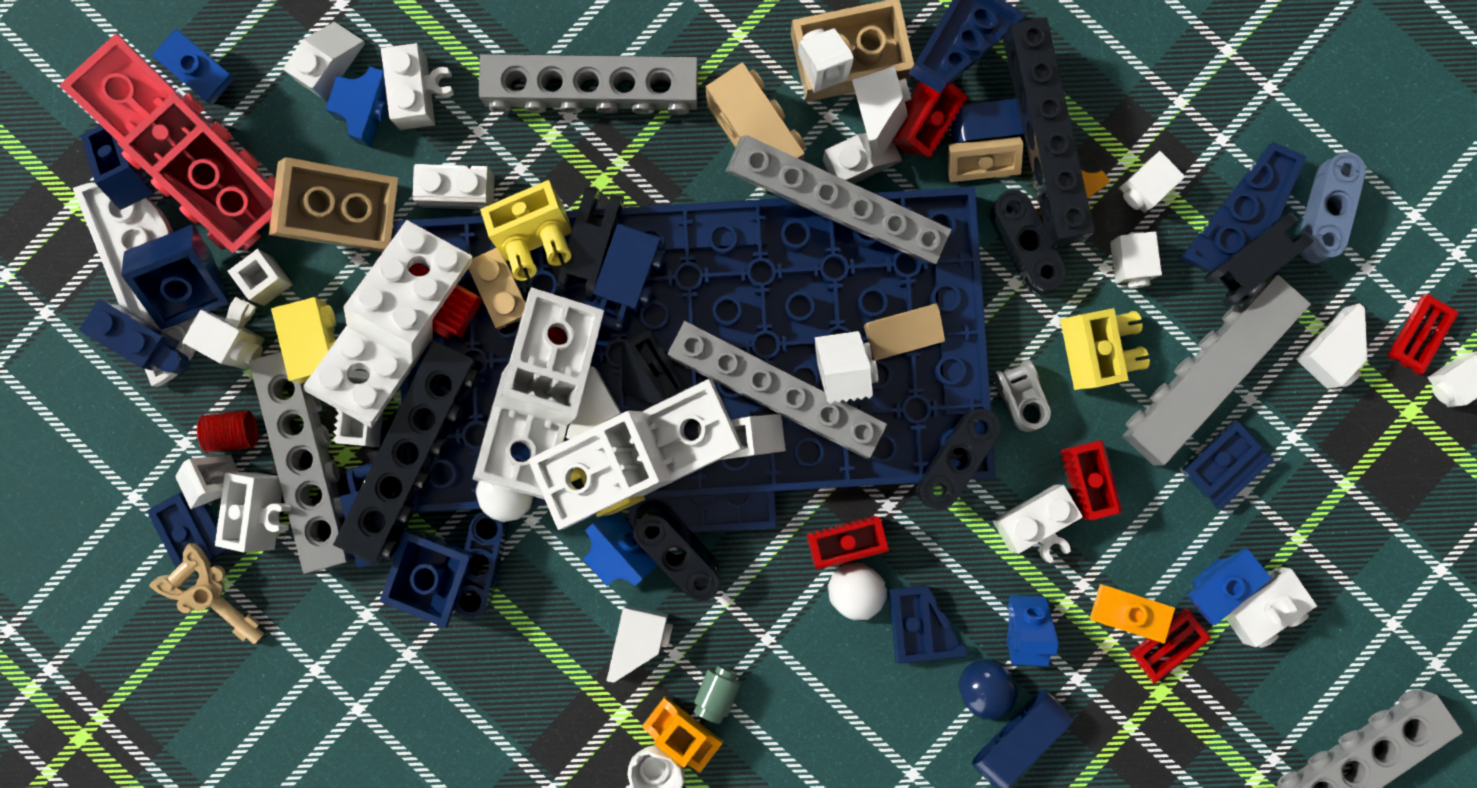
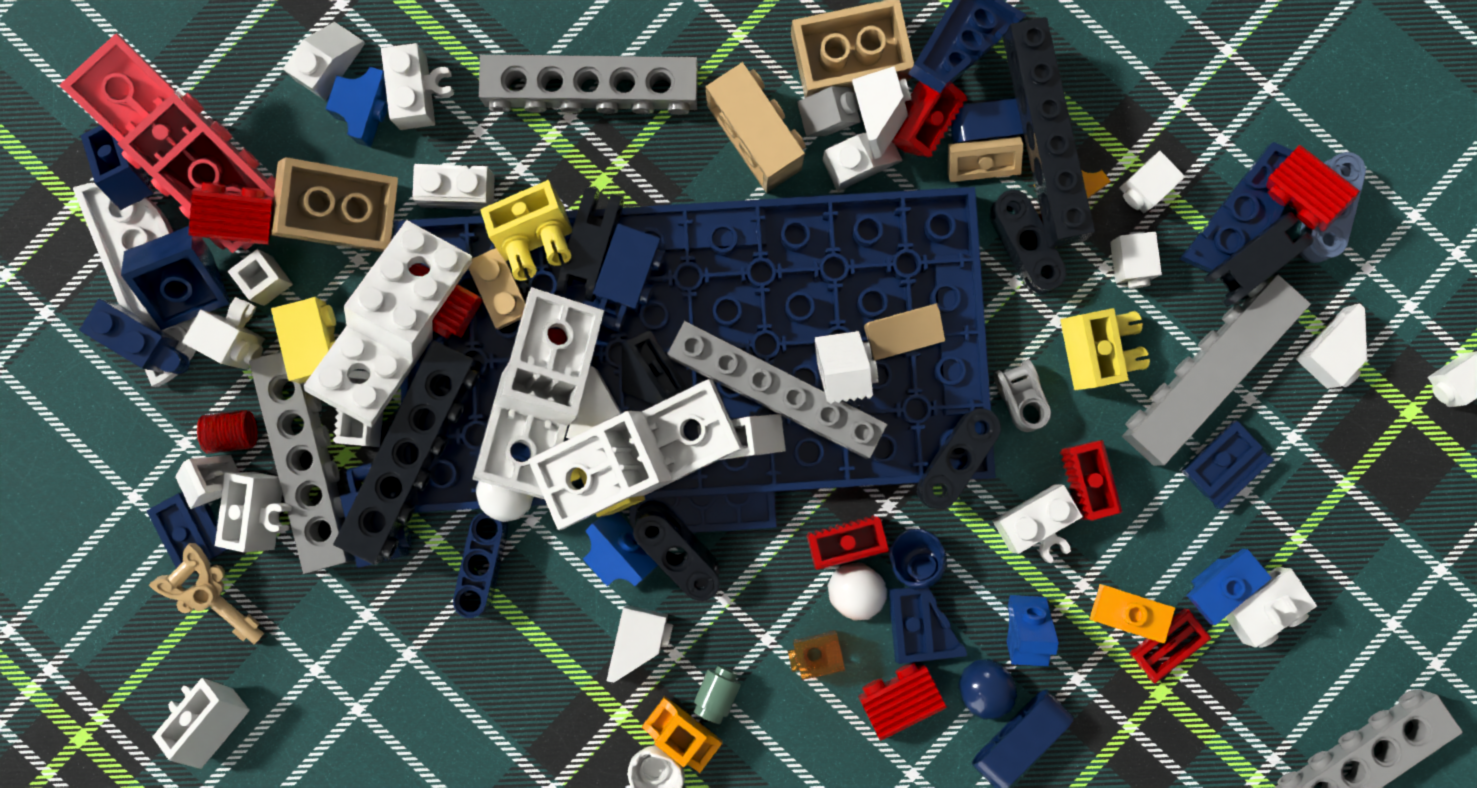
blue brick [152,28,235,105] -> none
dark blue slope [379,531,473,628] -> none
light grey brick [725,135,952,264] -> none
white slope [798,28,854,93] -> none
red tile [1387,294,1459,375] -> none
none -> white brick [153,678,250,769]
none -> red brick [188,182,273,245]
none -> clear orange brick [787,630,845,680]
none -> light grey brick [797,86,861,136]
none -> red brick [858,662,947,741]
none -> dark blue hair [889,529,947,589]
none -> red brick [1266,145,1360,232]

